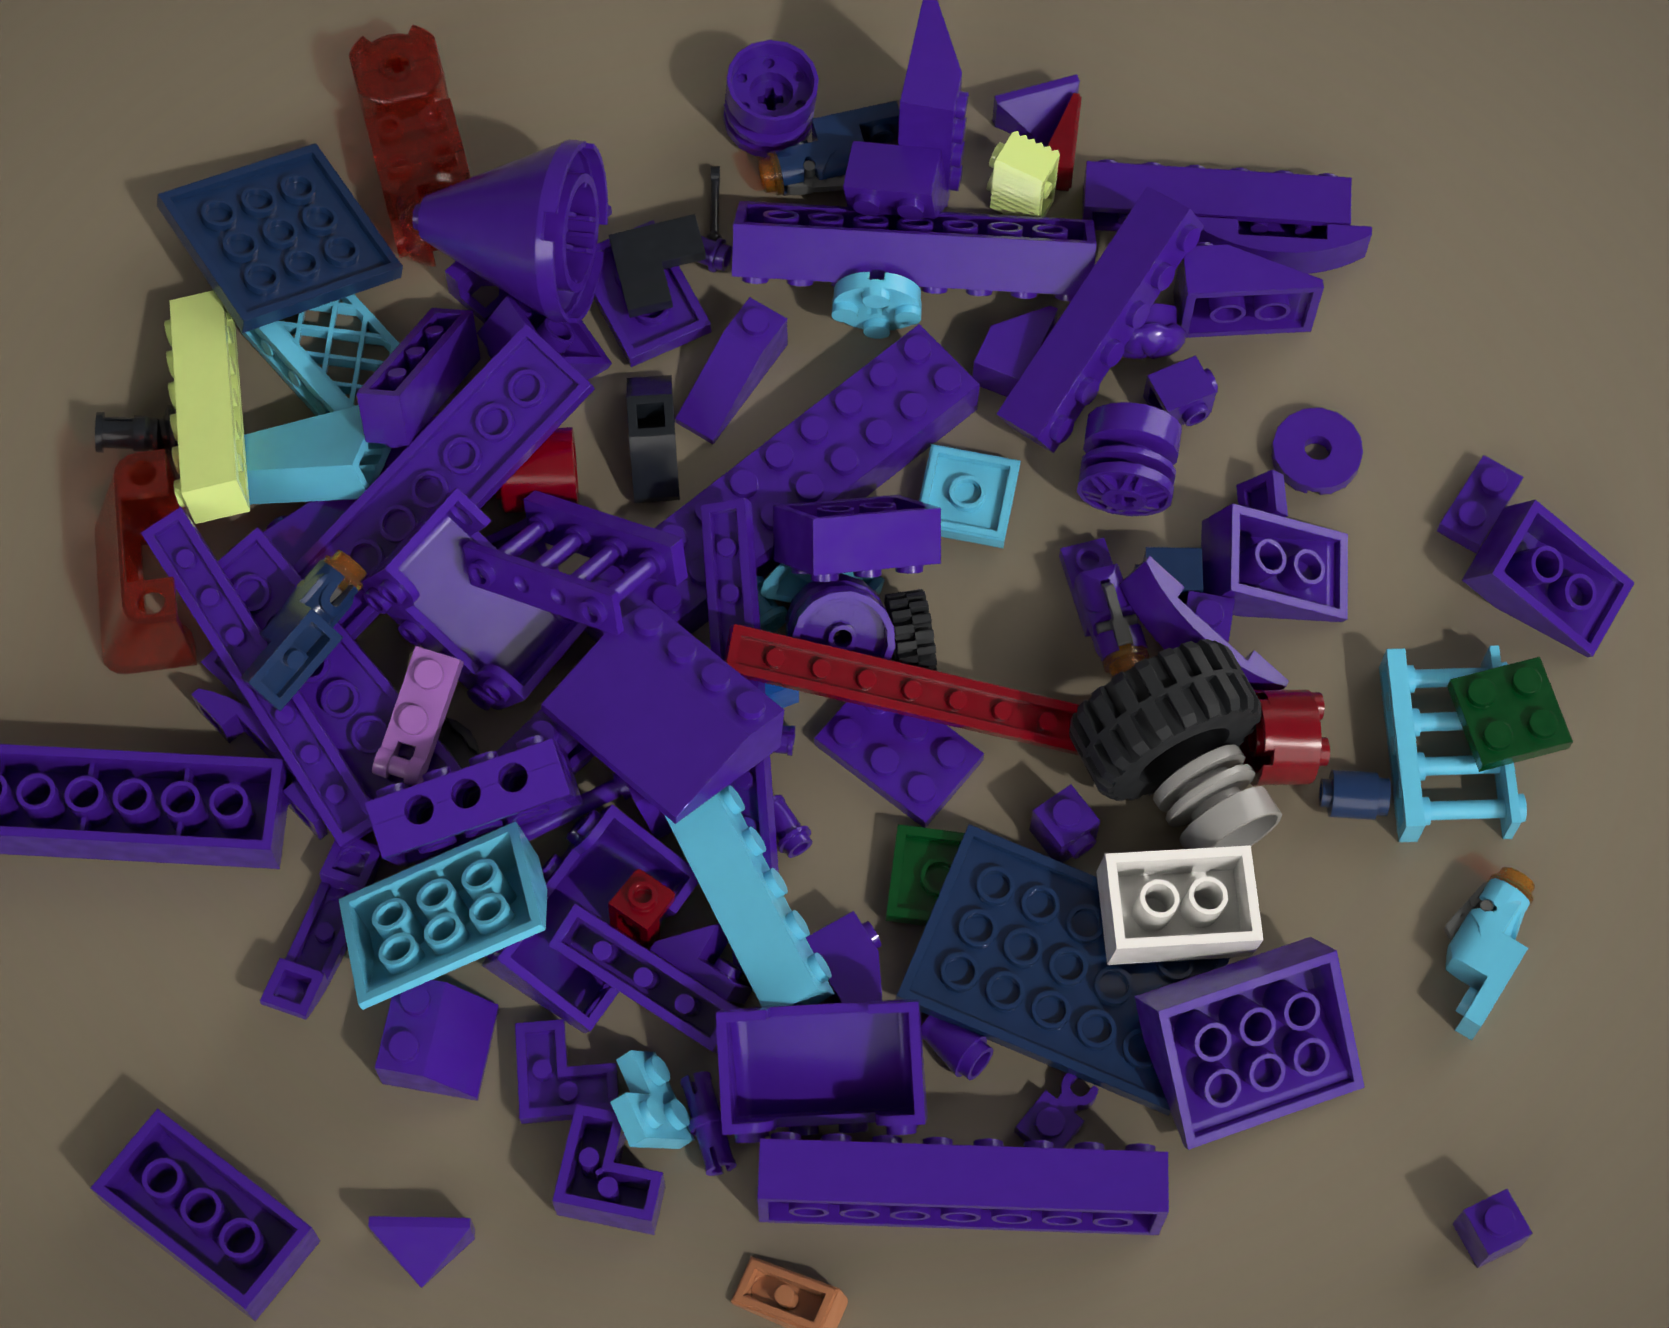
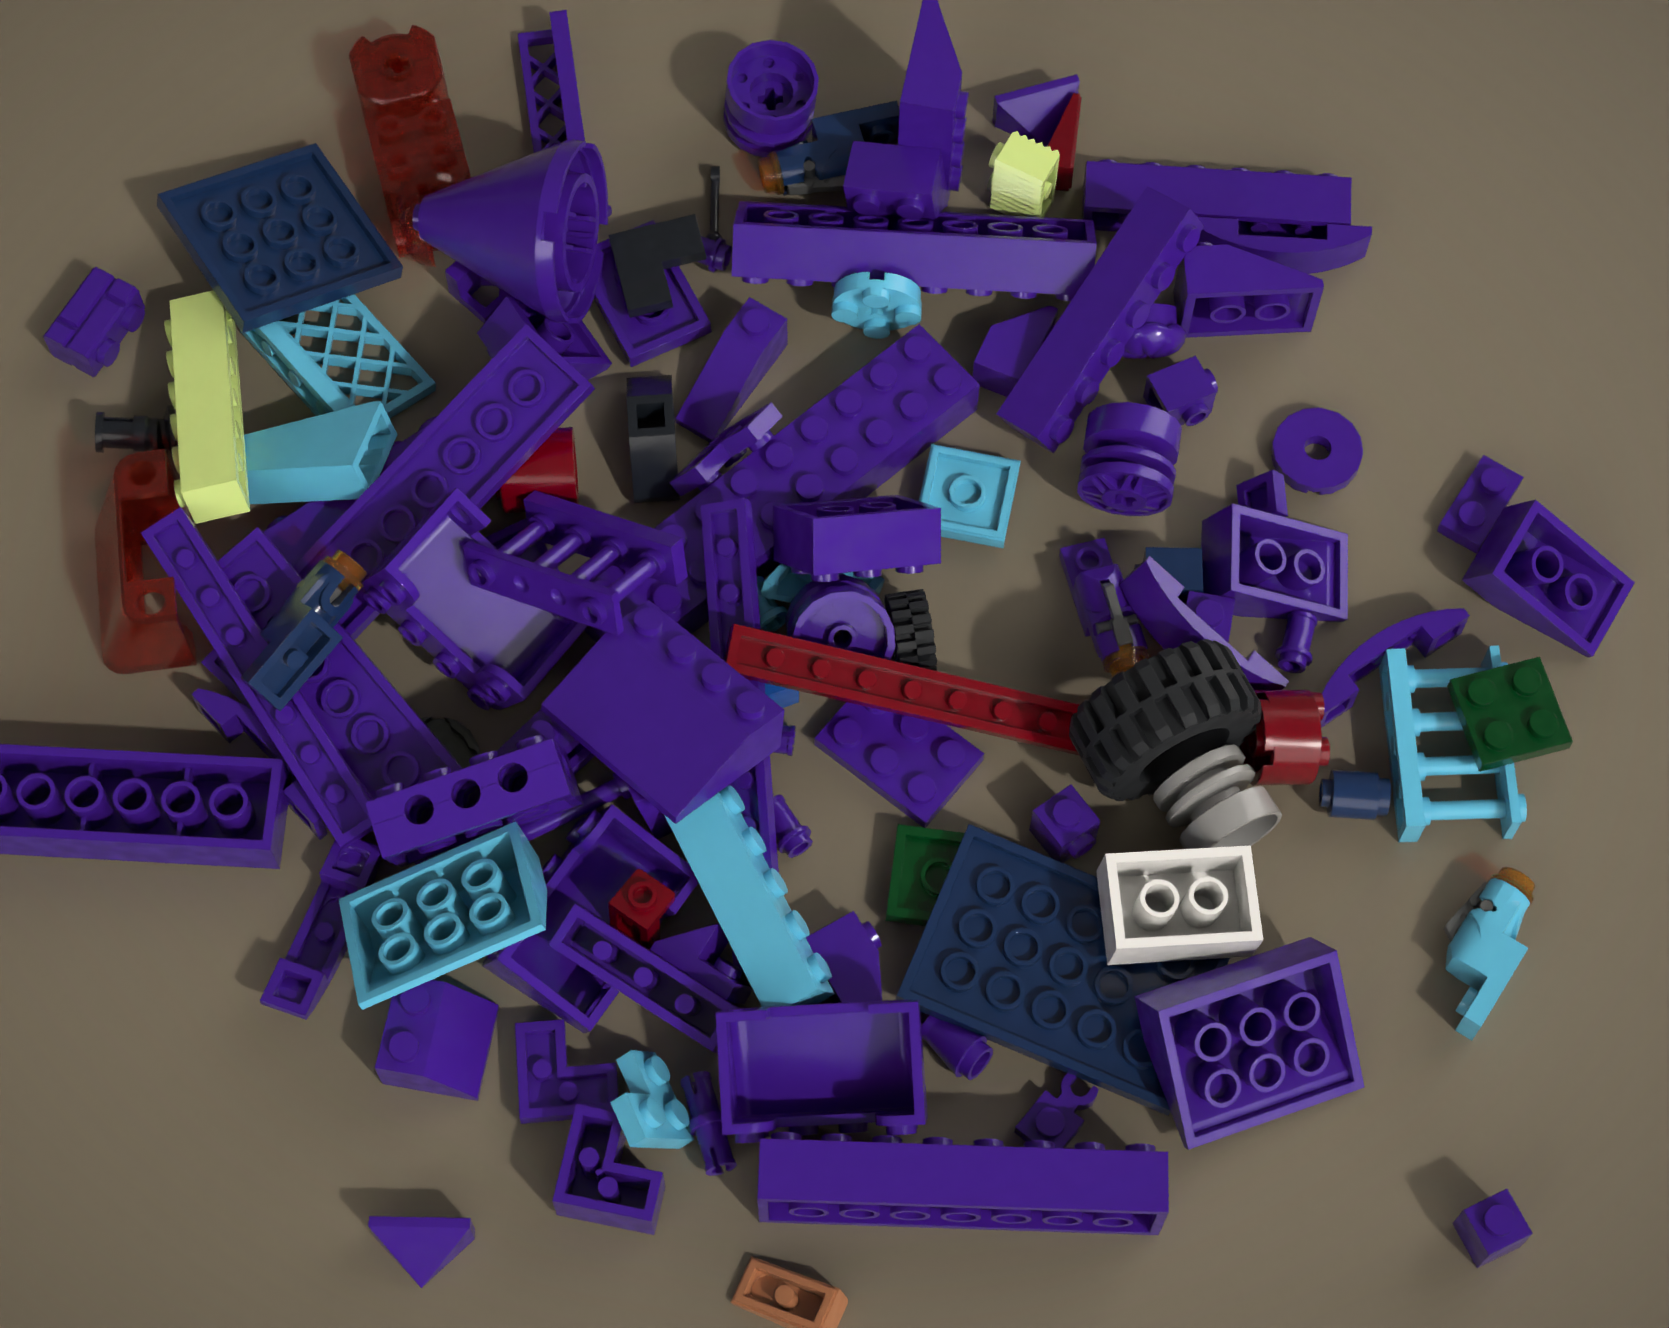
dark purple brick [90,1109,320,1321] -> none
dark purple brick [356,308,481,448] -> none
medium lavender plate [372,646,464,786] -> none
none -> dark purple brick [43,266,145,377]
none -> dark purple fence [517,10,585,153]
none -> dark purple plate [669,402,783,496]
none -> dark purple pin [1275,610,1317,673]
none -> dark purple slope [1321,608,1470,728]

